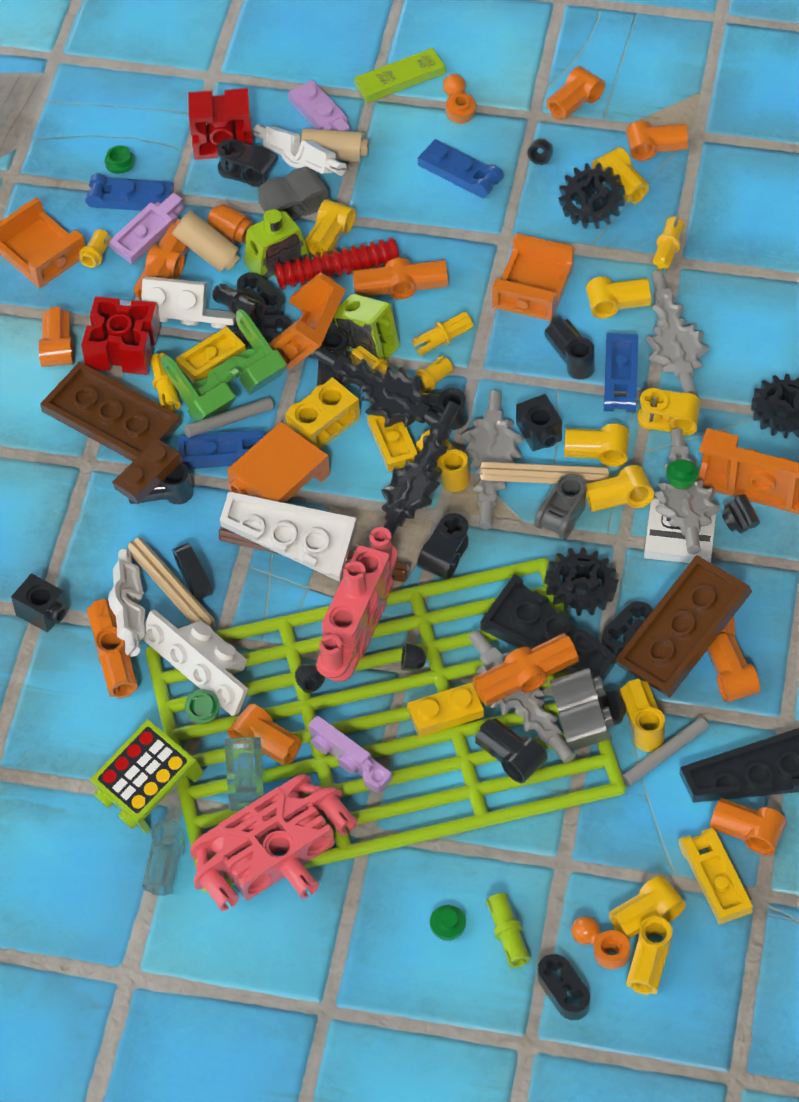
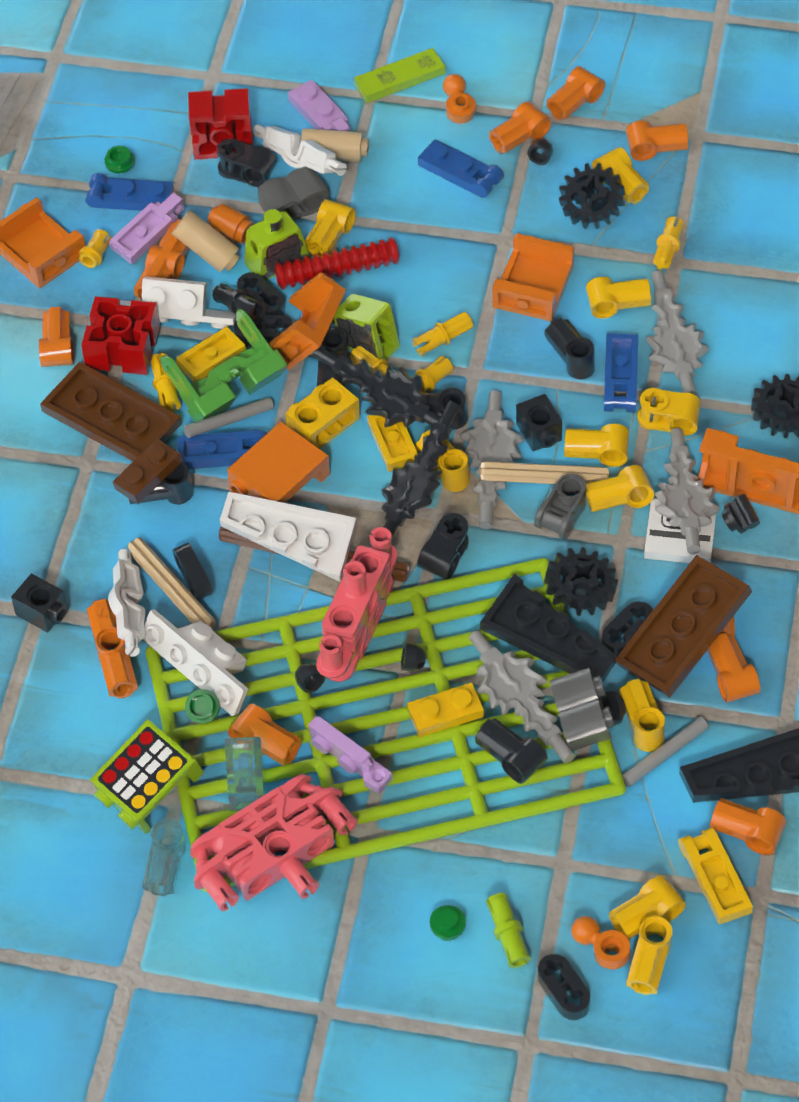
orange piece [352,258,448,299] -> none
orange piece [472,634,579,706] -> none
green plate [666,459,699,490] -> none
none -> orange piece [489,101,551,154]

